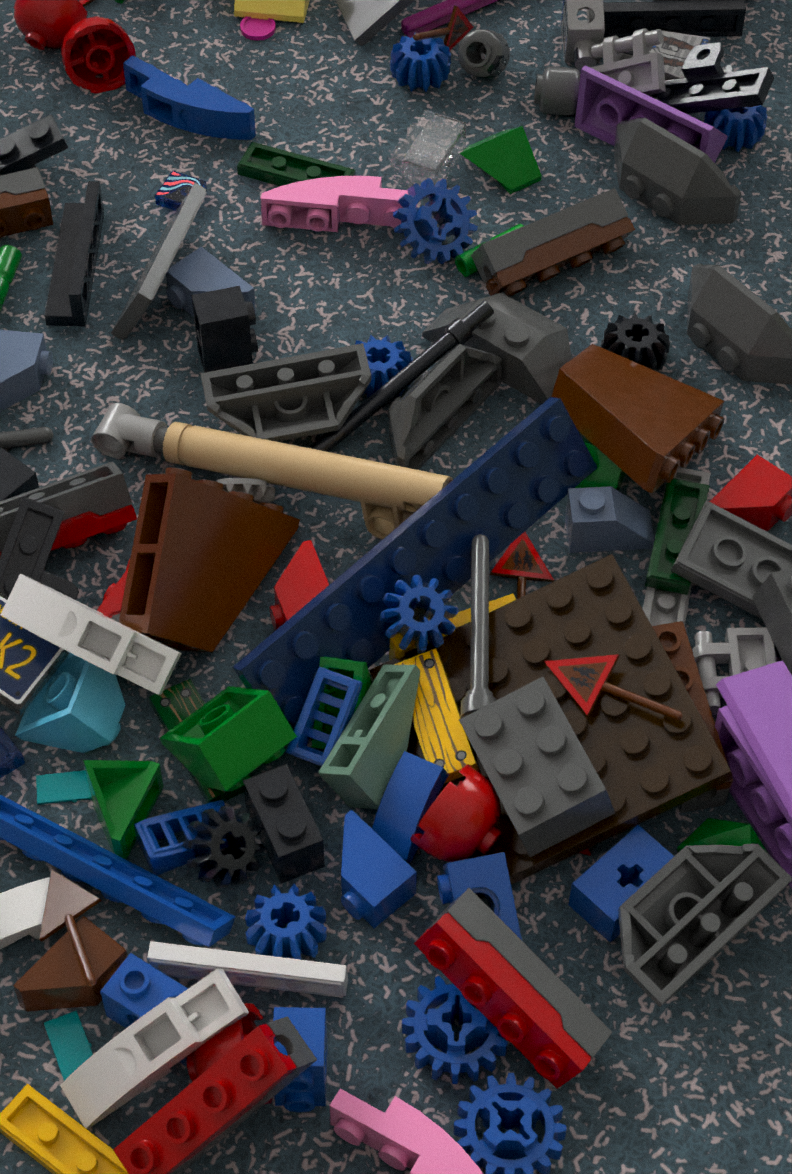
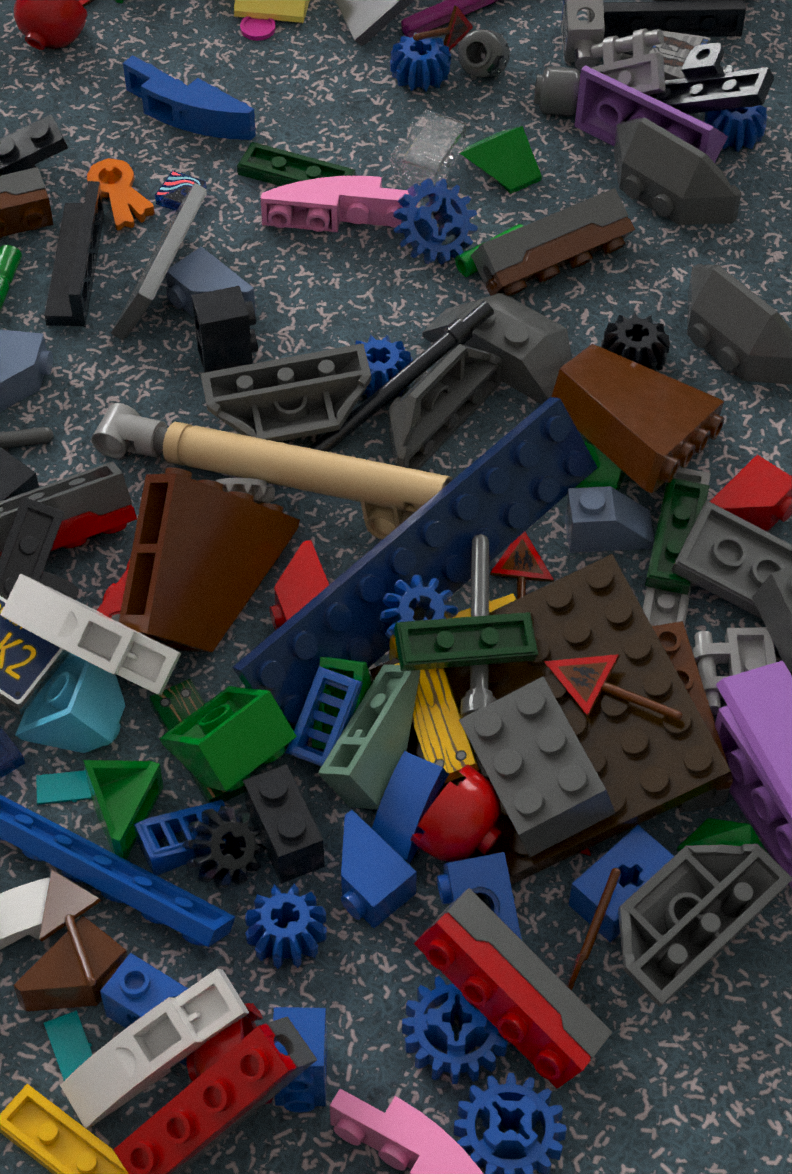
red cylinder [61,16,136,93] -> none
white tile [147,941,348,998] -> none
none -> orange piece [87,158,155,231]
none -> dark green tile [394,612,538,671]
none -> reddish brown piece [566,868,621,991]

